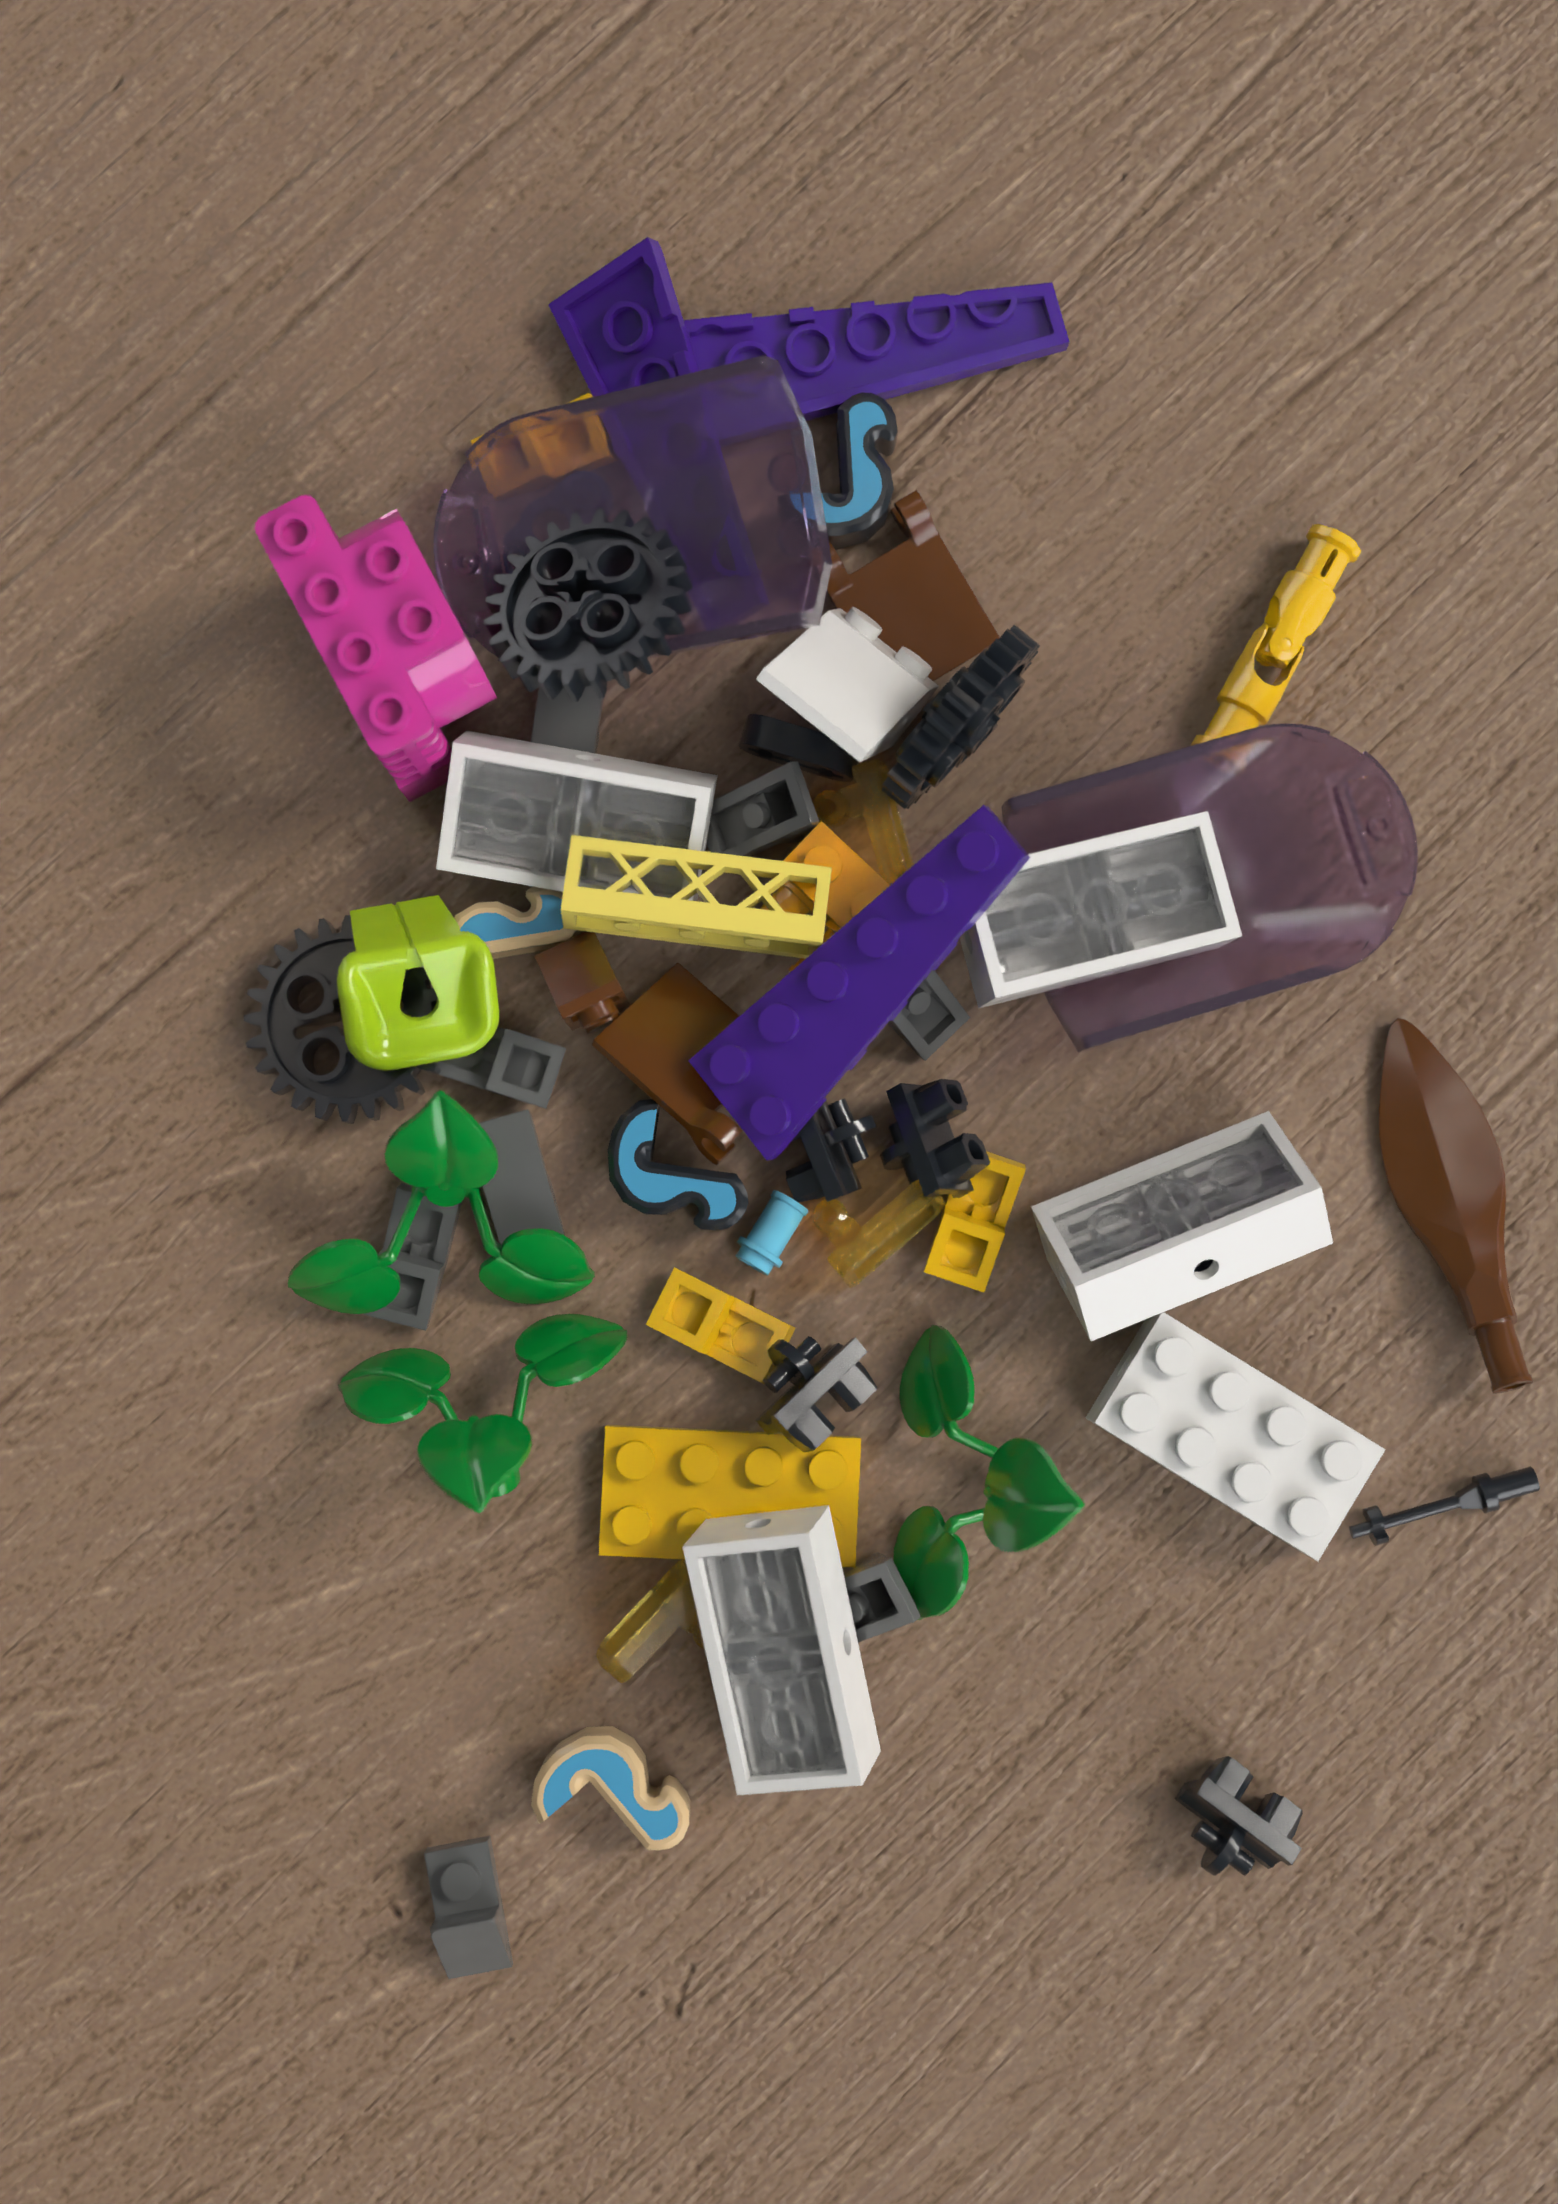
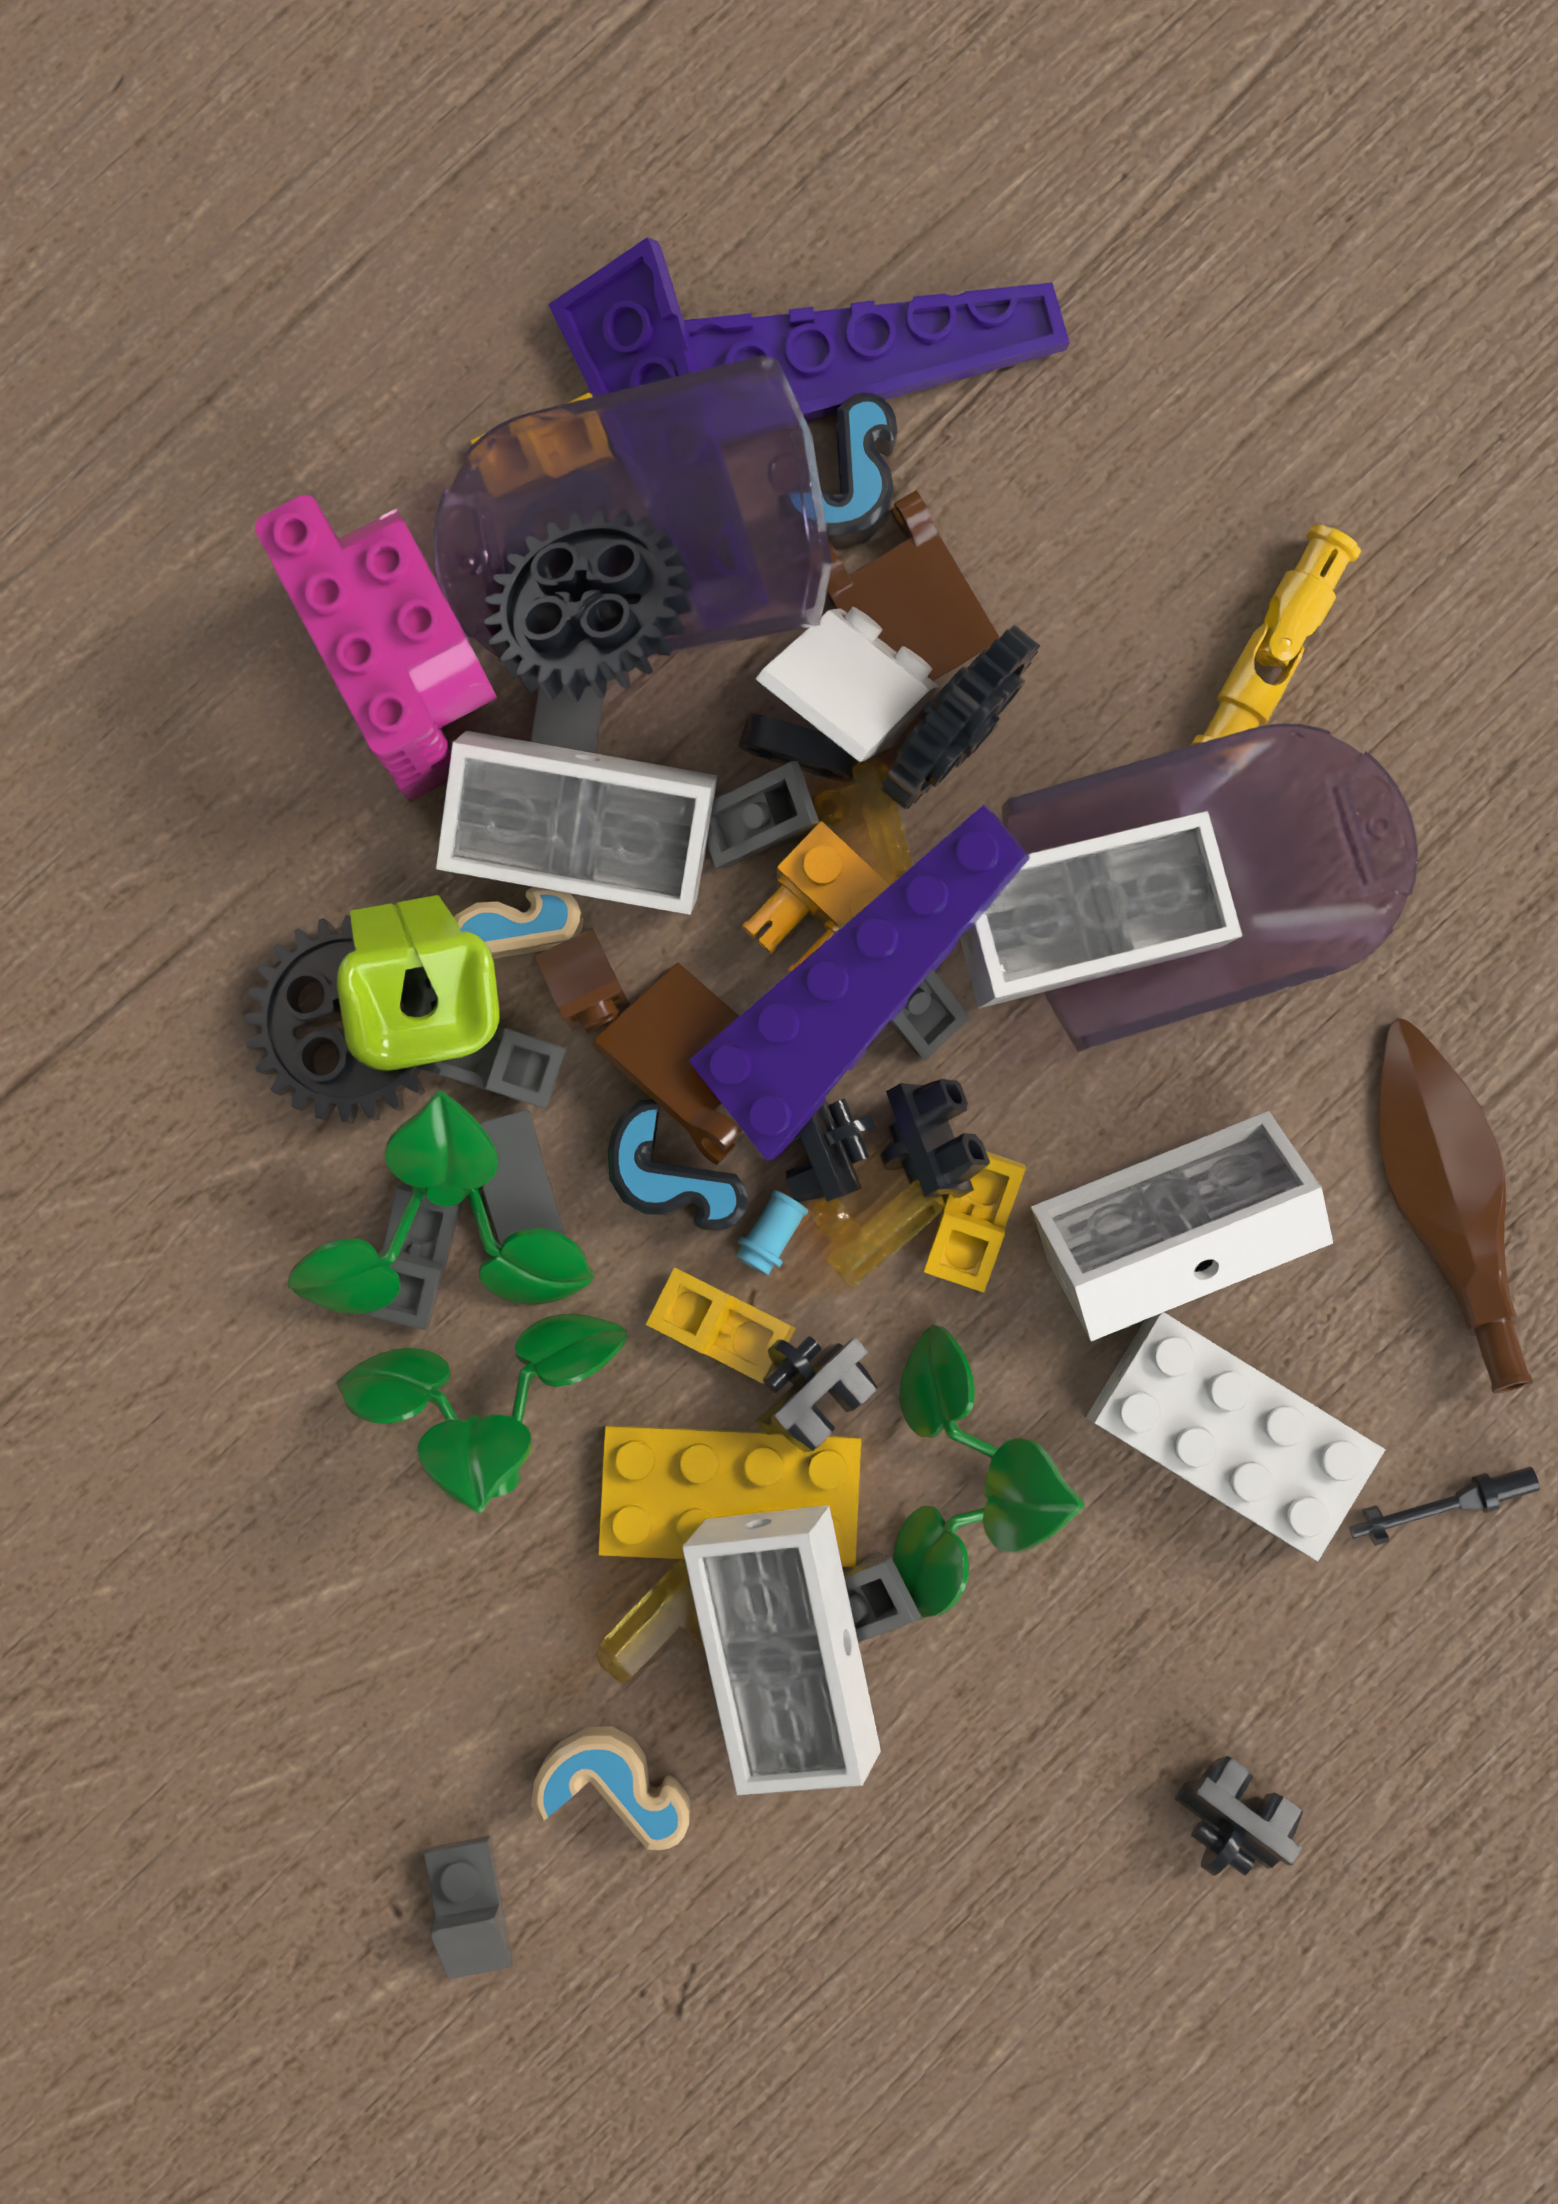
light yellow fence [561,835,832,959] -> none

